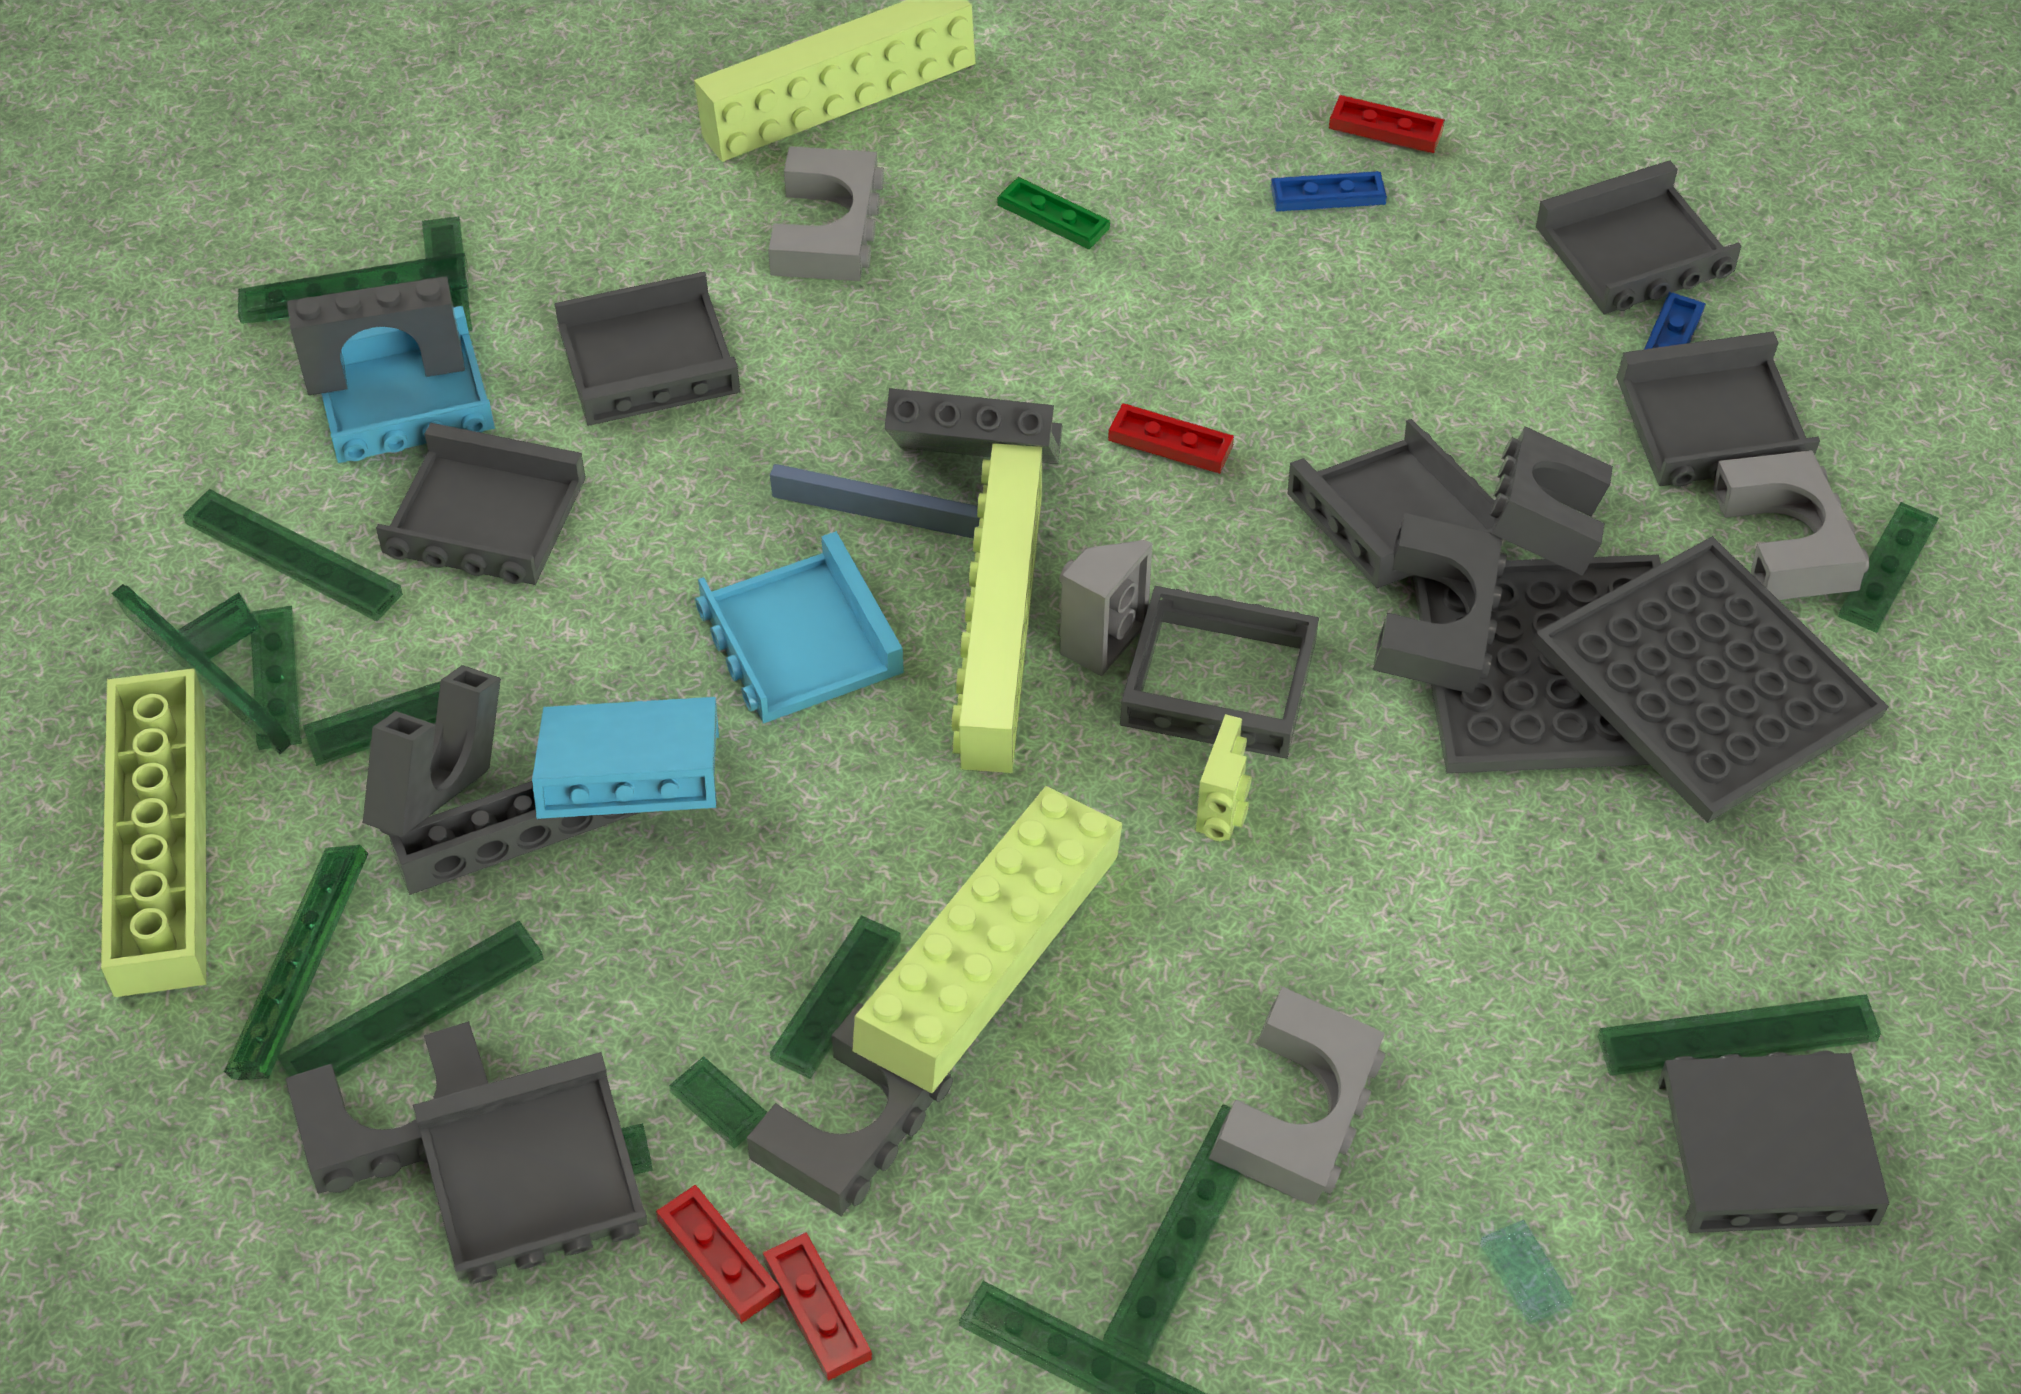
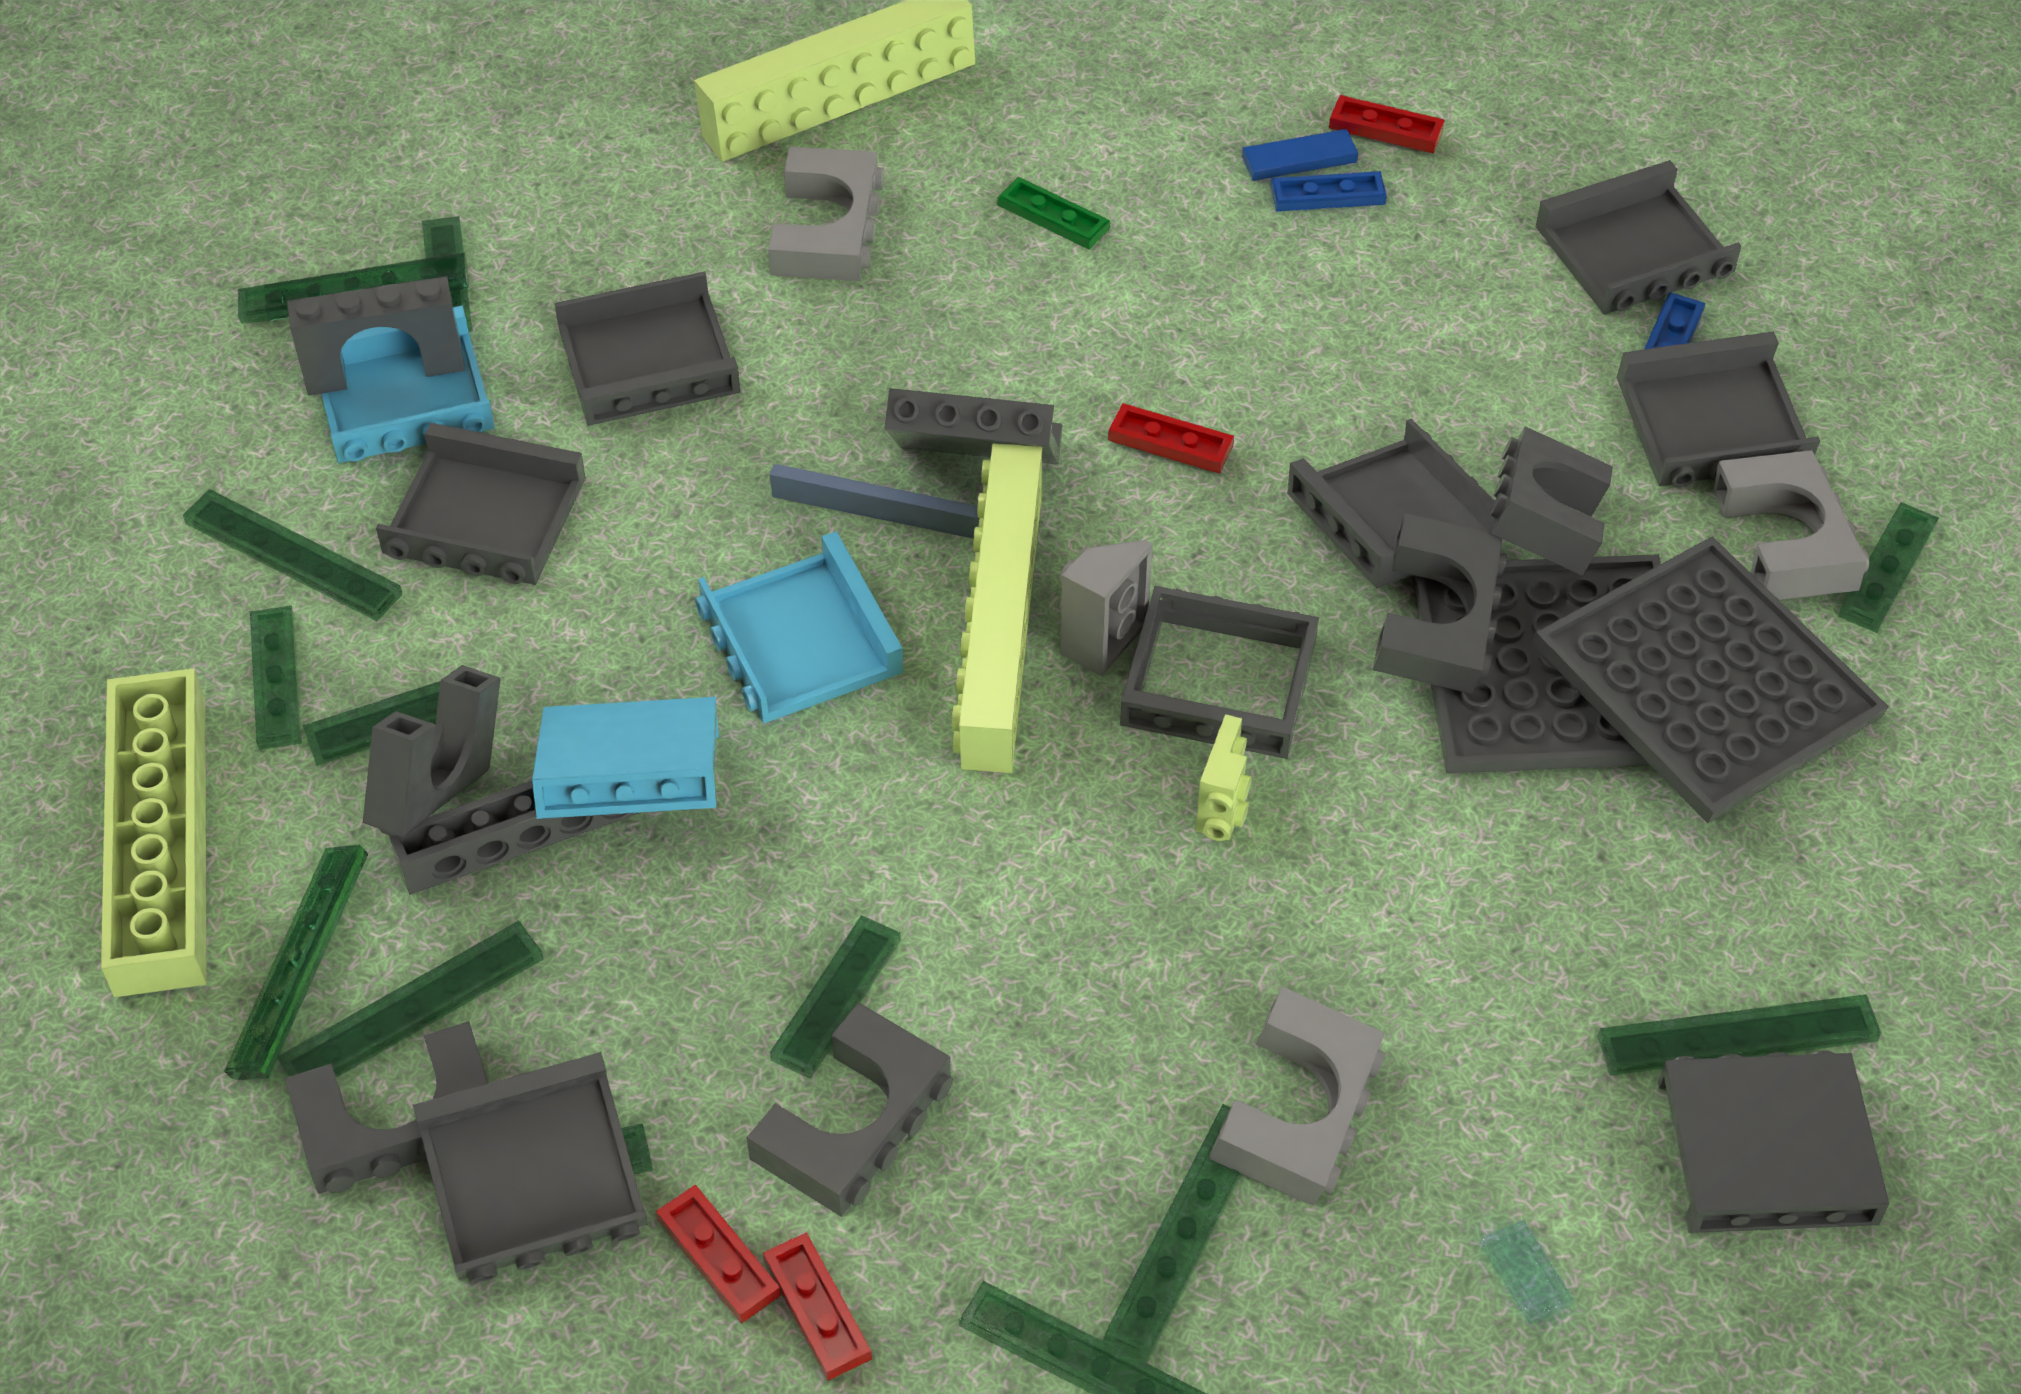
clear green tile [111,584,291,755] -> none
clear green tile [167,592,261,669] -> none
clear green tile [669,1056,767,1149] -> none
yellowish green brick [852,786,1123,1093] -> none
none -> blue tile [1242,129,1358,181]

